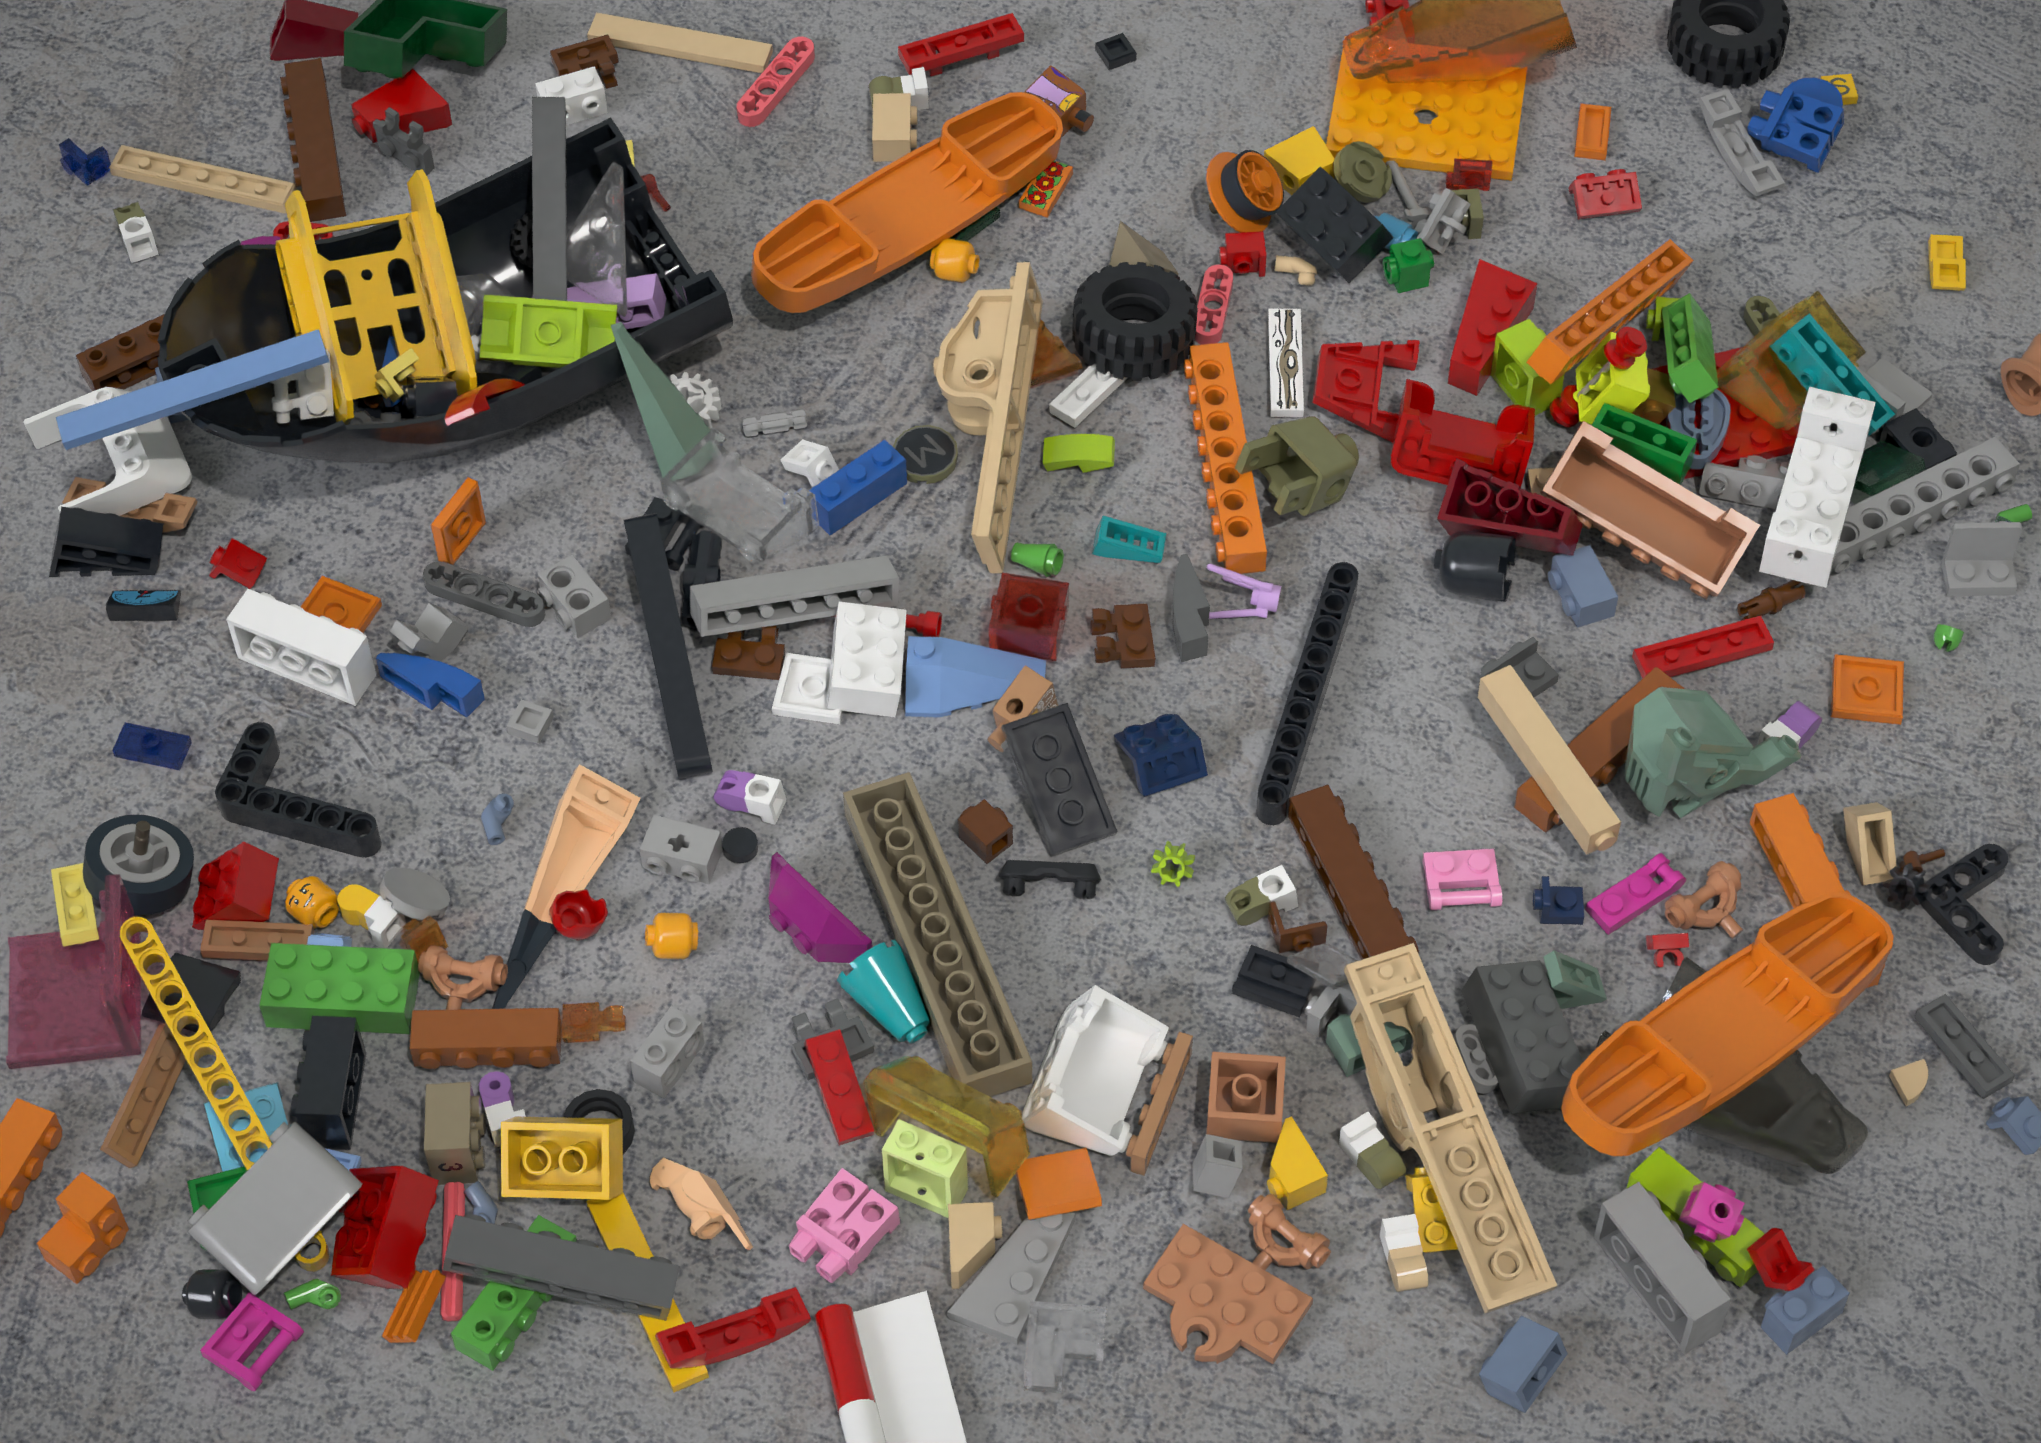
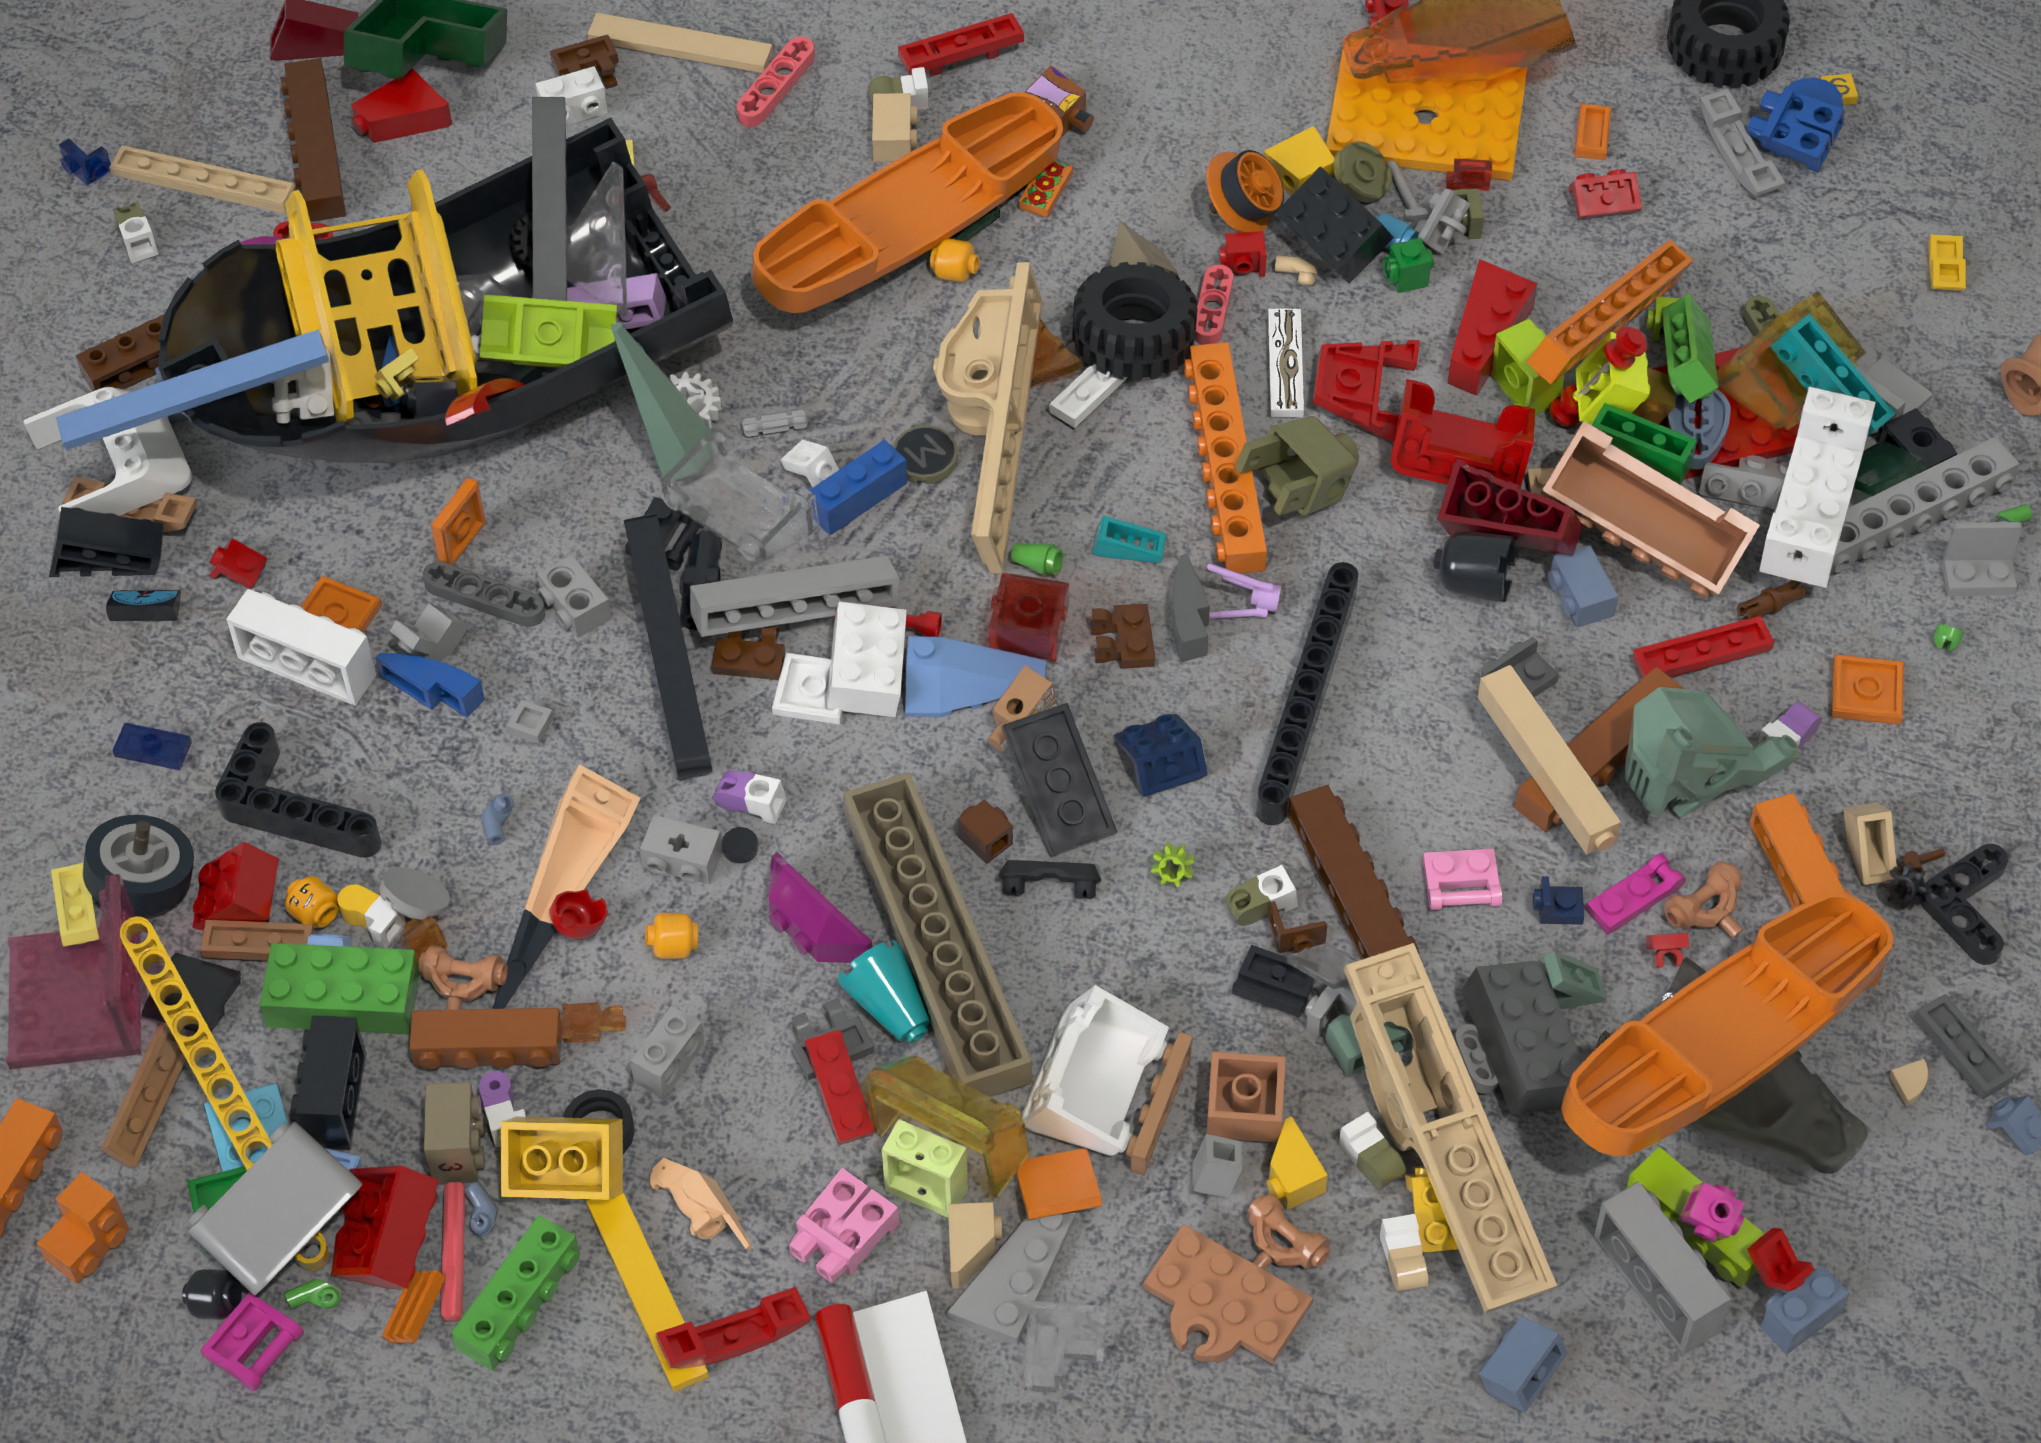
dark grey plate [373,107,435,176] -> none
dark grey brick [443,1214,680,1321] -> none
lime slope [1043,434,1115,473] -> none
black tile [1095,33,1137,70] -> none

